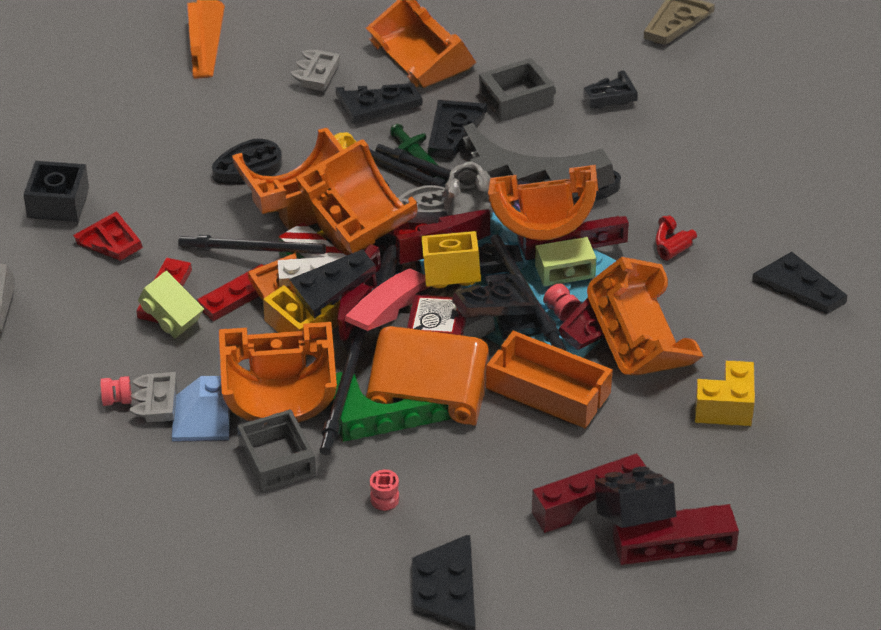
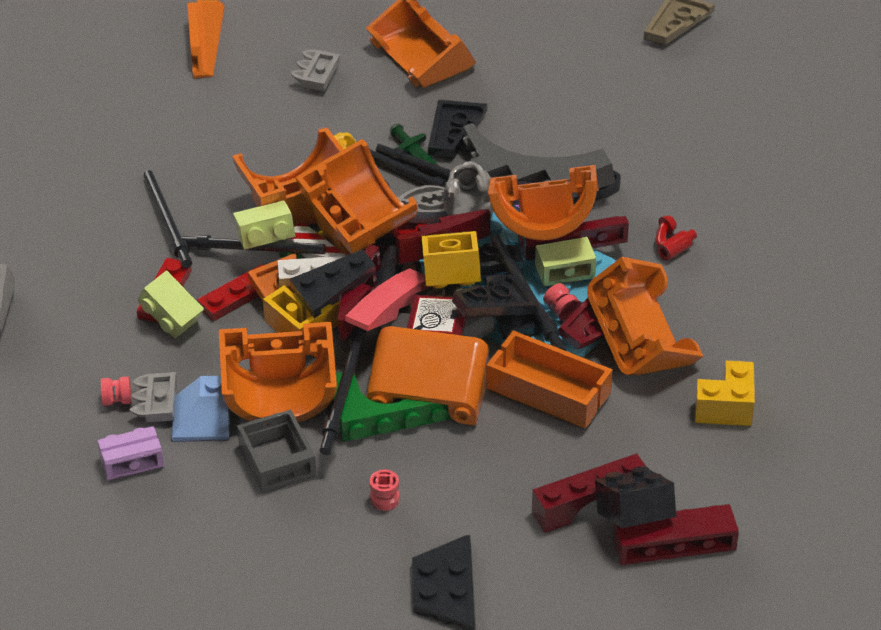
black brick [23,161,89,222] -> none
red wing [73,211,143,261] -> none
black piece [212,139,282,184] -> none
black wing [336,84,423,124] -> none
dark grey window [479,58,556,121] -> none
black wing [584,70,638,108] -> none
black wing [752,252,848,314] -> none
none -> lavender brick [97,426,164,481]
none -> black bar [143,170,192,268]
none -> yellowish green brick [233,201,296,250]

